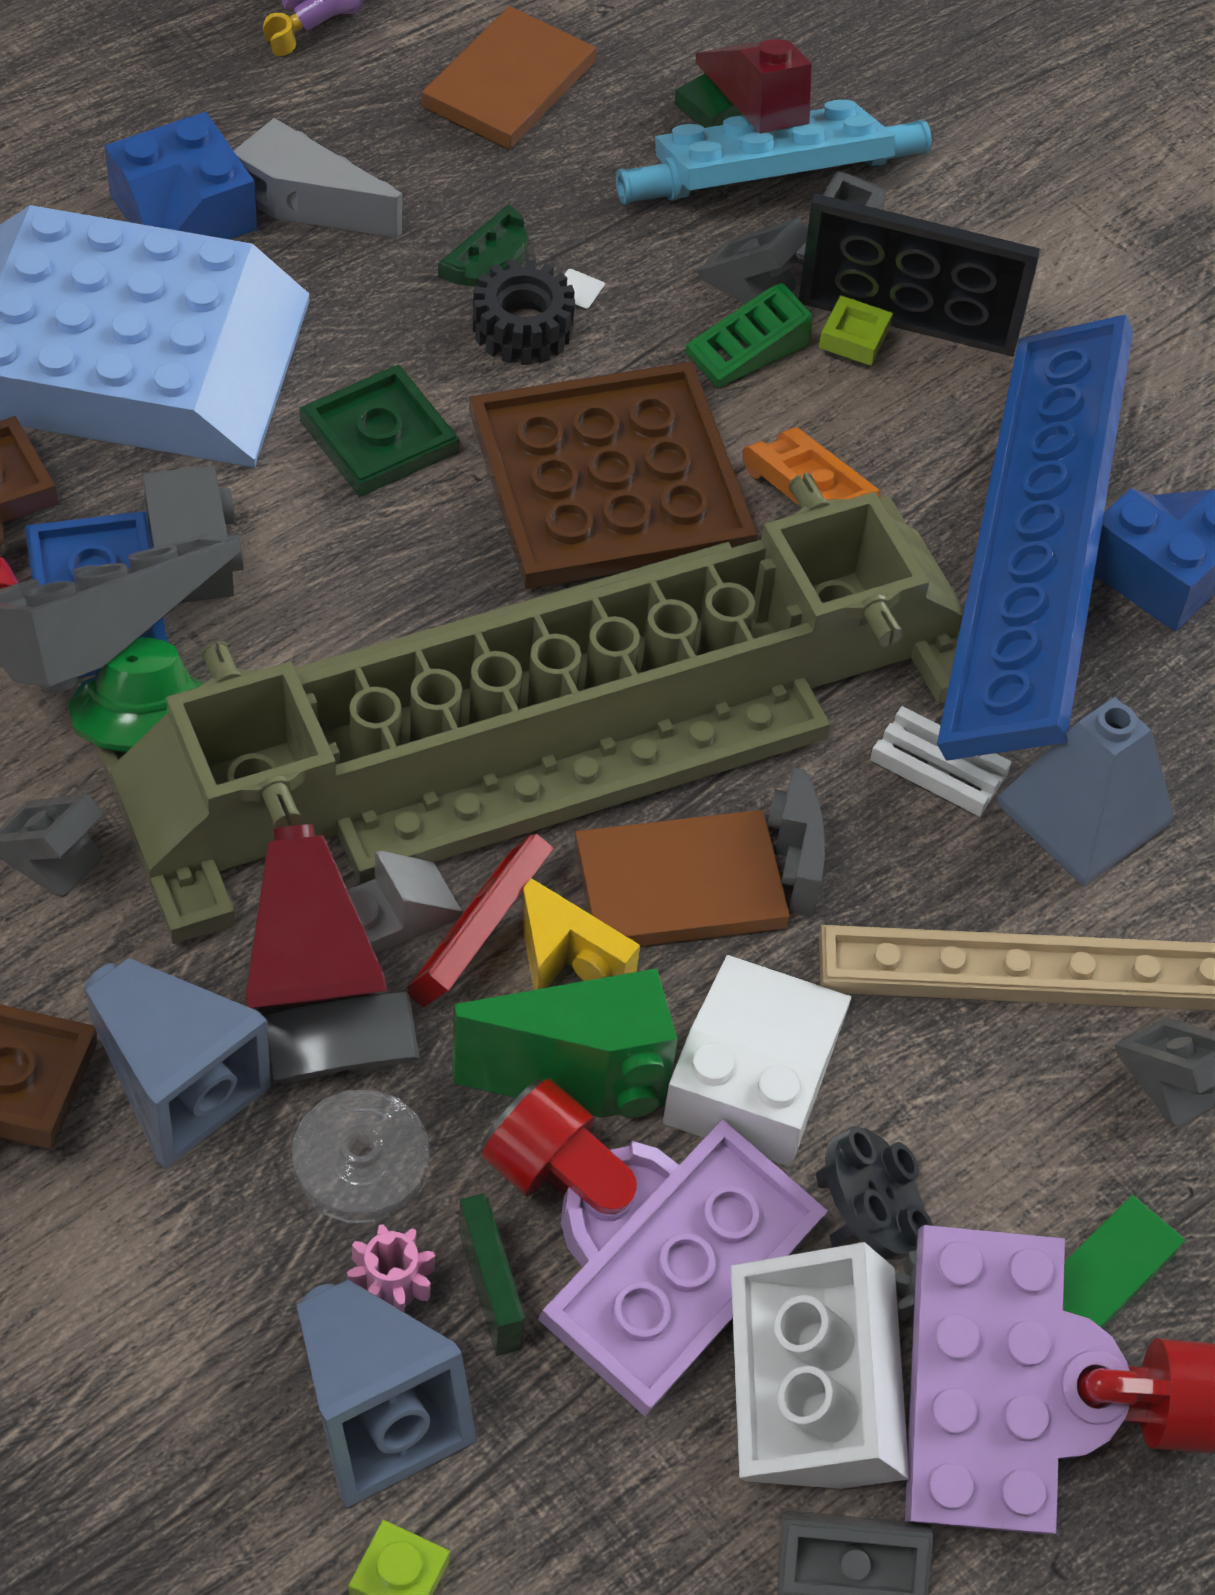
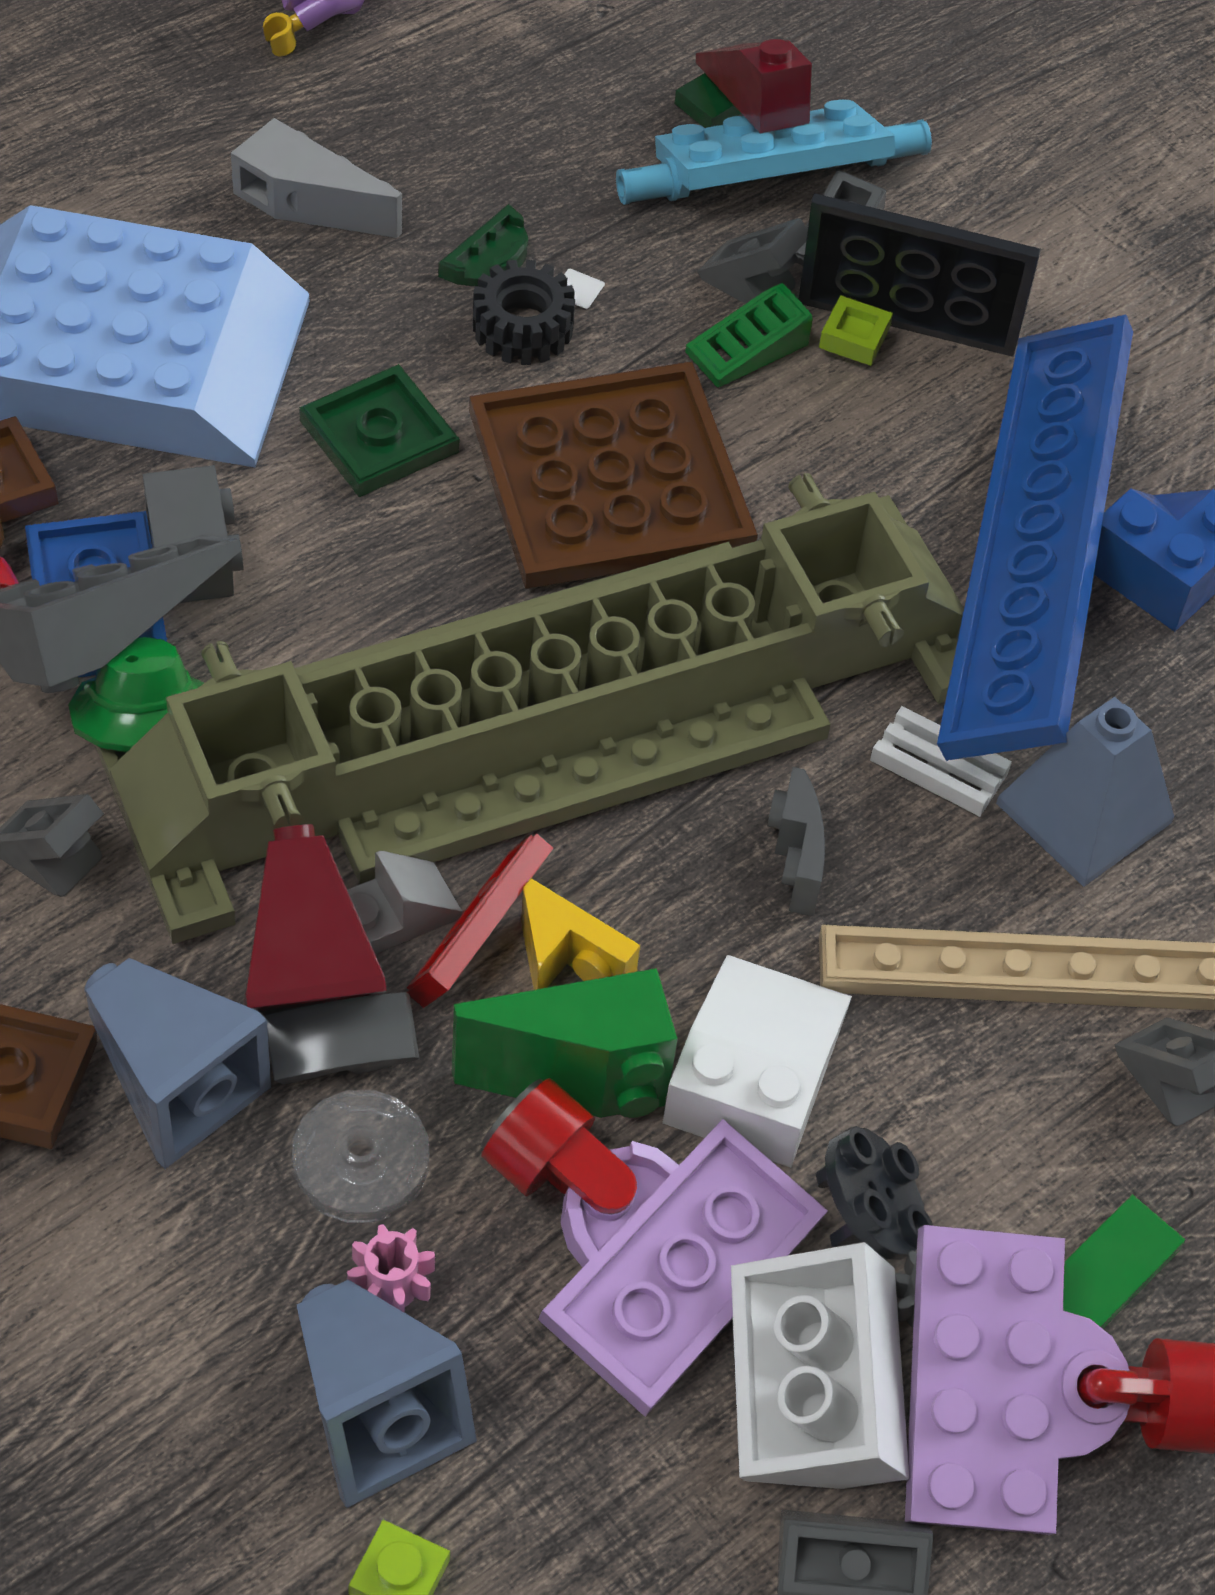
blue slope [104,112,257,240] -> none
dark orange tile [421,6,597,149] -> none
dark green tile [458,1193,525,1356] -> none
dark orange tile [574,810,790,946] -> none
orange plate [742,427,881,506] -> none

